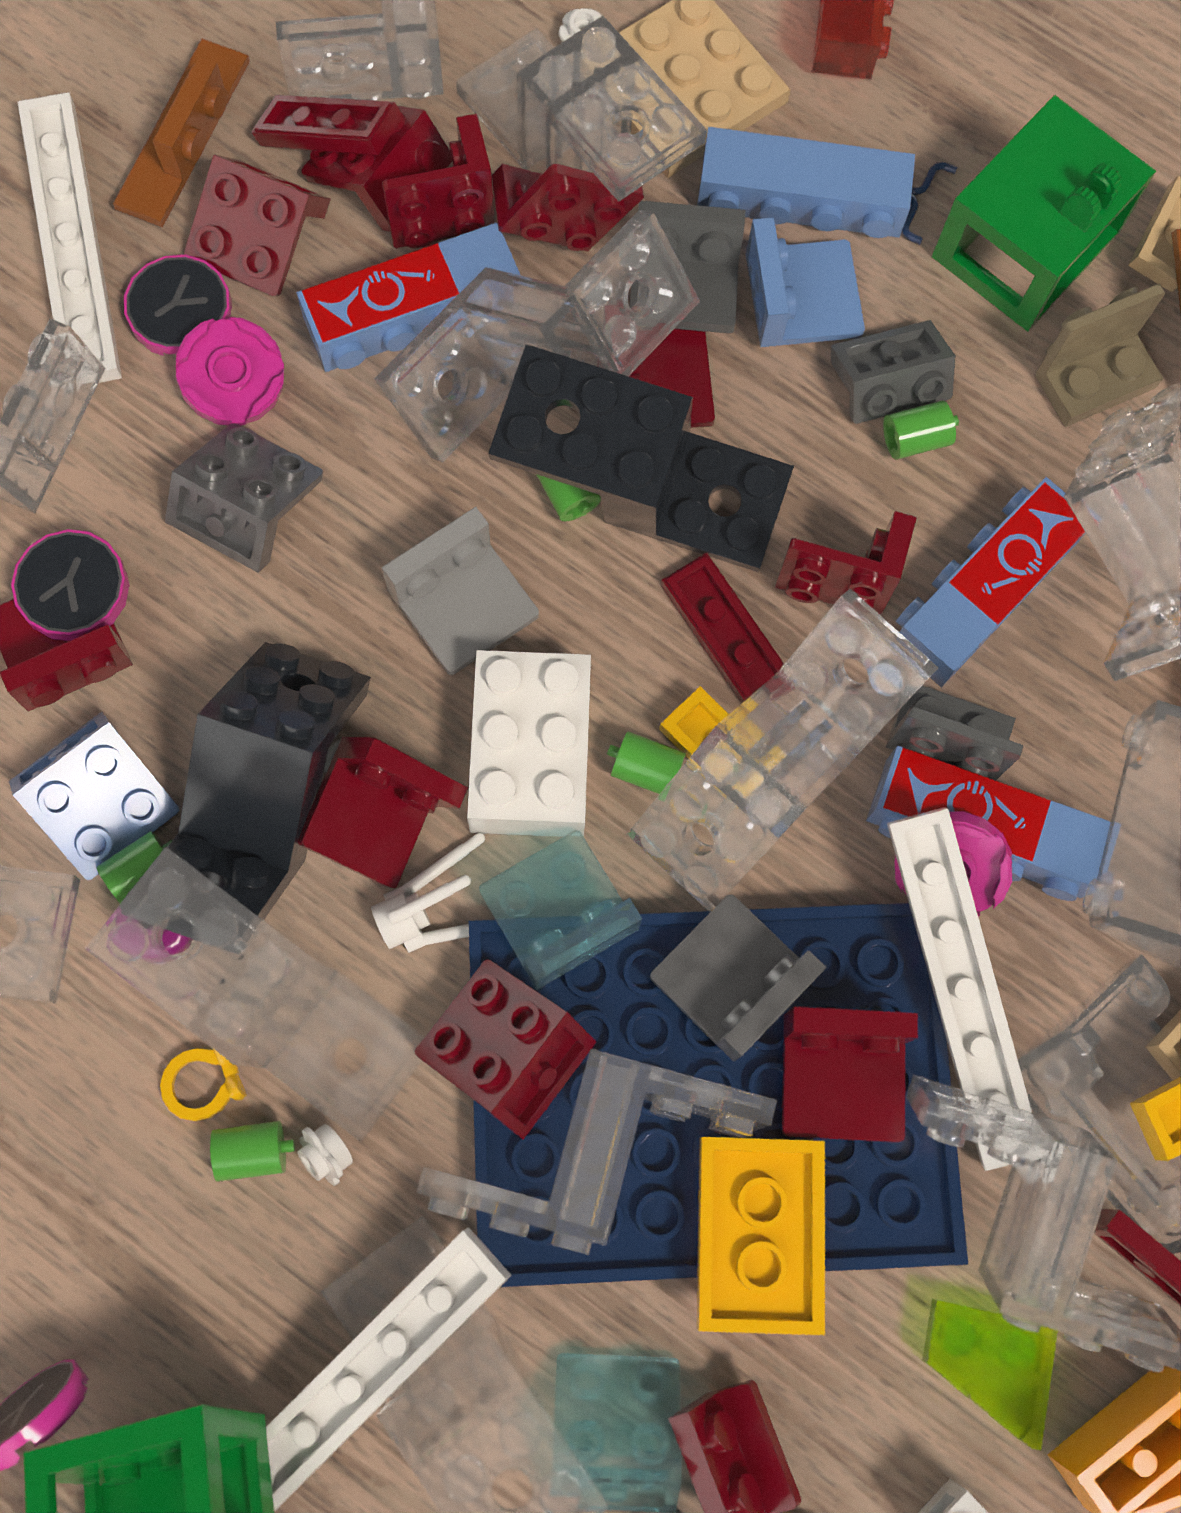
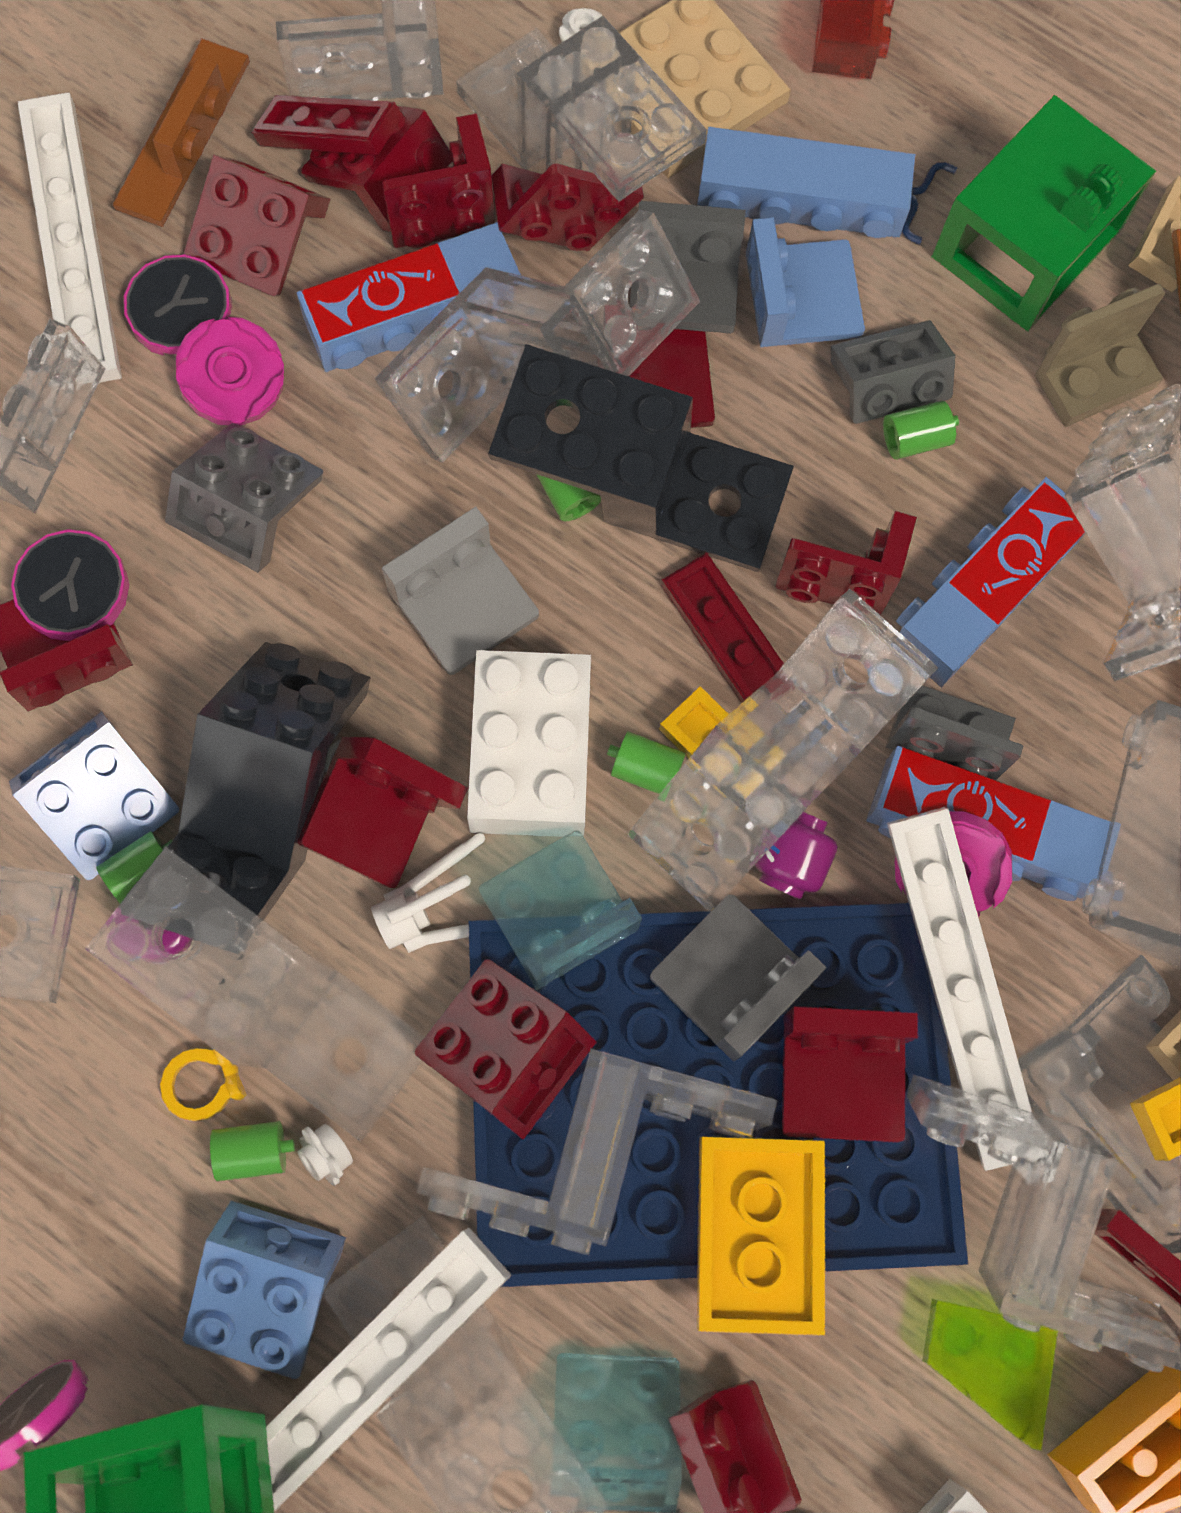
none -> medium blue bracket [183,1201,346,1379]
none -> magenta head [753,809,838,899]

